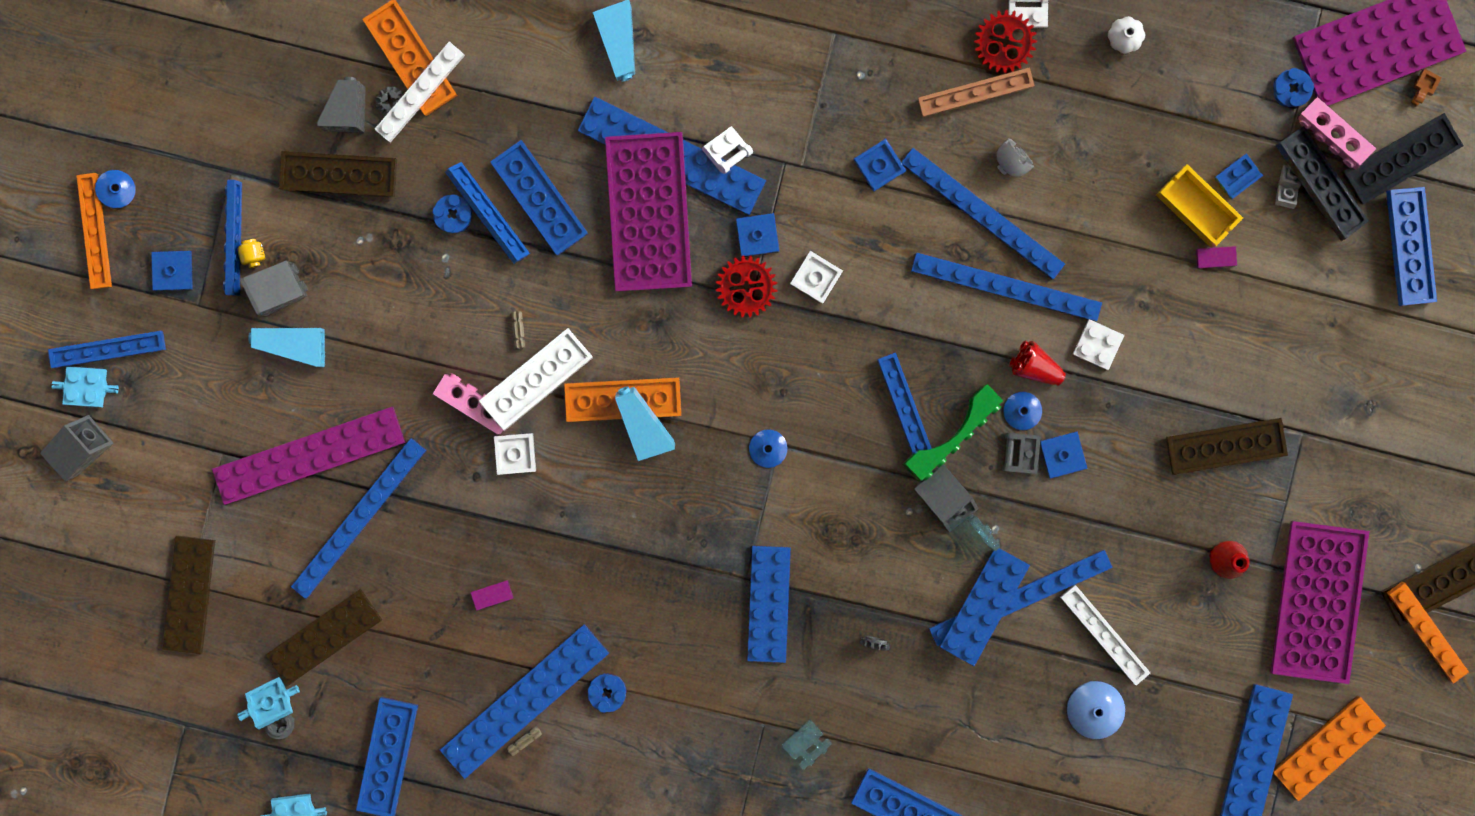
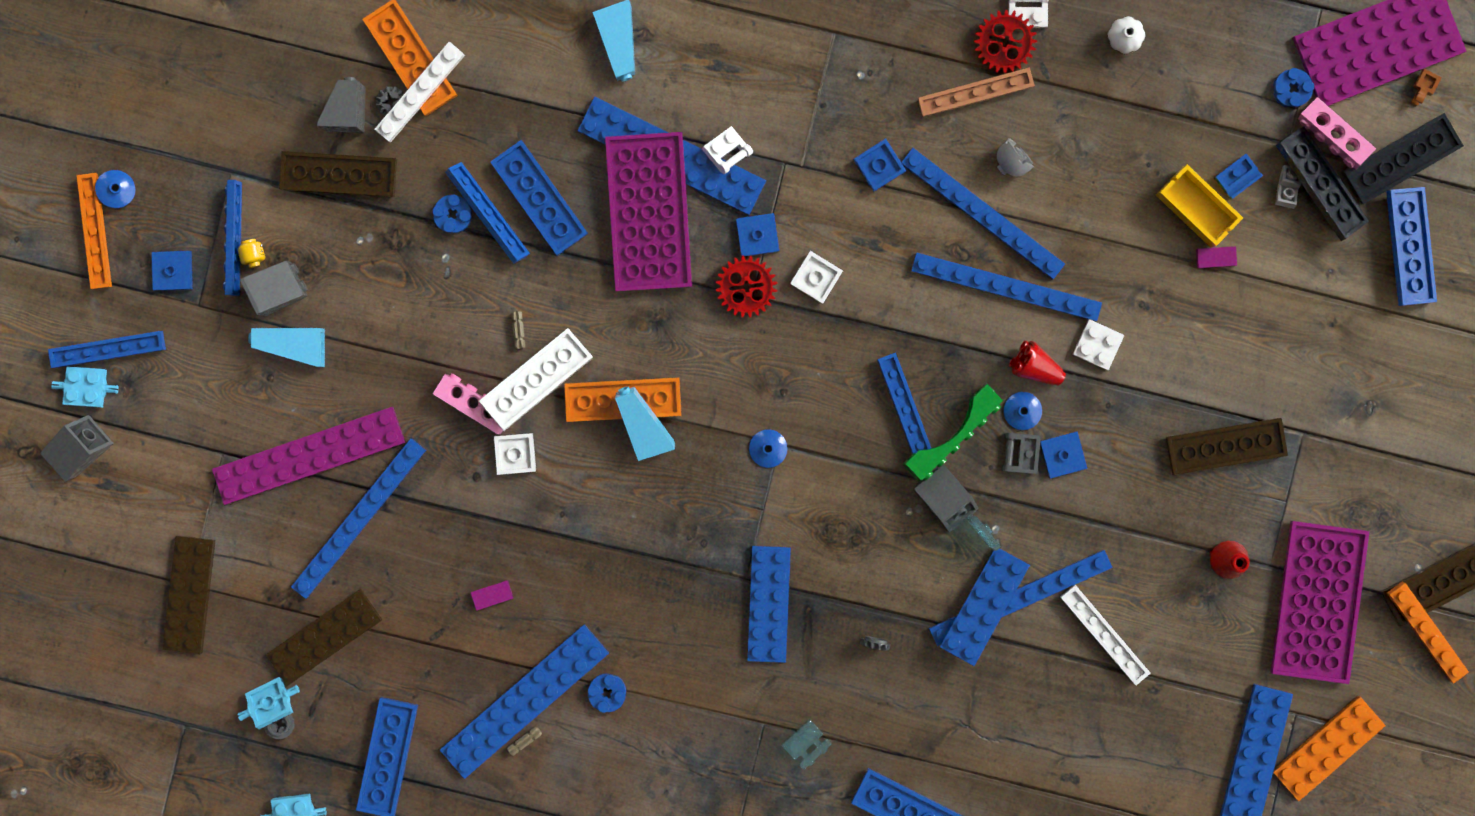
medium blue dish [1067,681,1125,739] -> none

